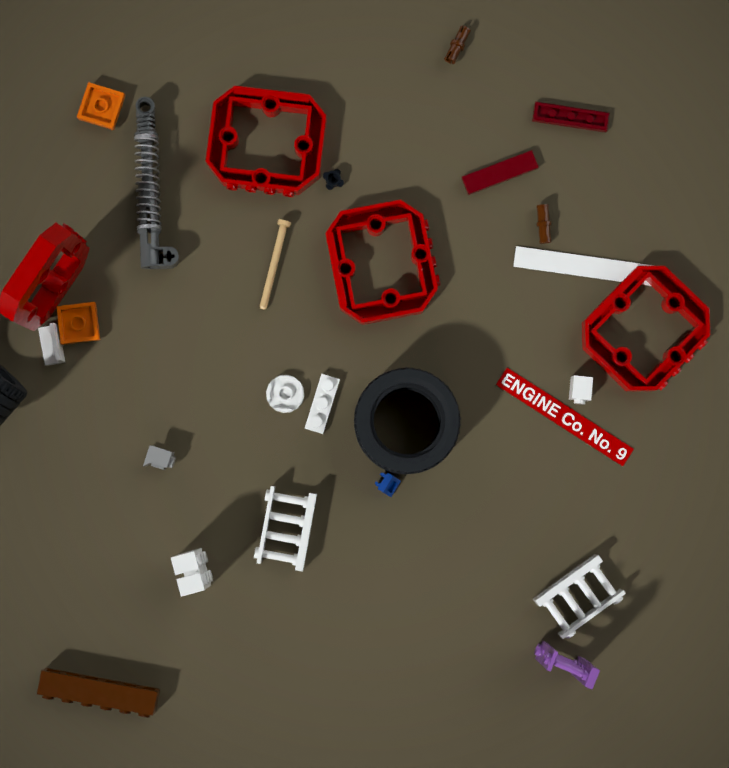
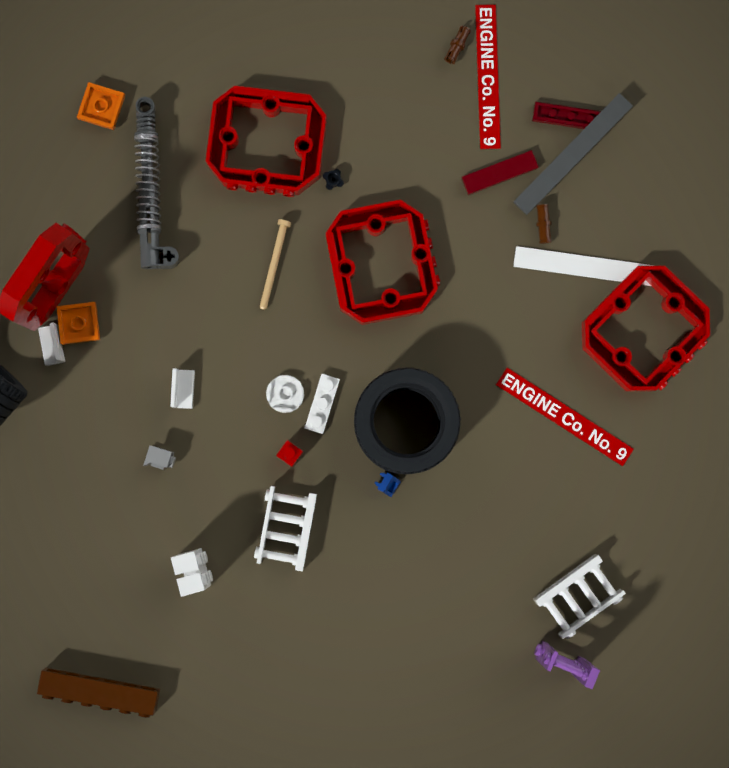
white brick [569,375,593,404] -> none
none -> white panel [170,368,195,409]
none -> red brick [276,440,304,467]
none -> red sticker [475,4,501,149]
none -> dark grey tile [513,93,633,215]

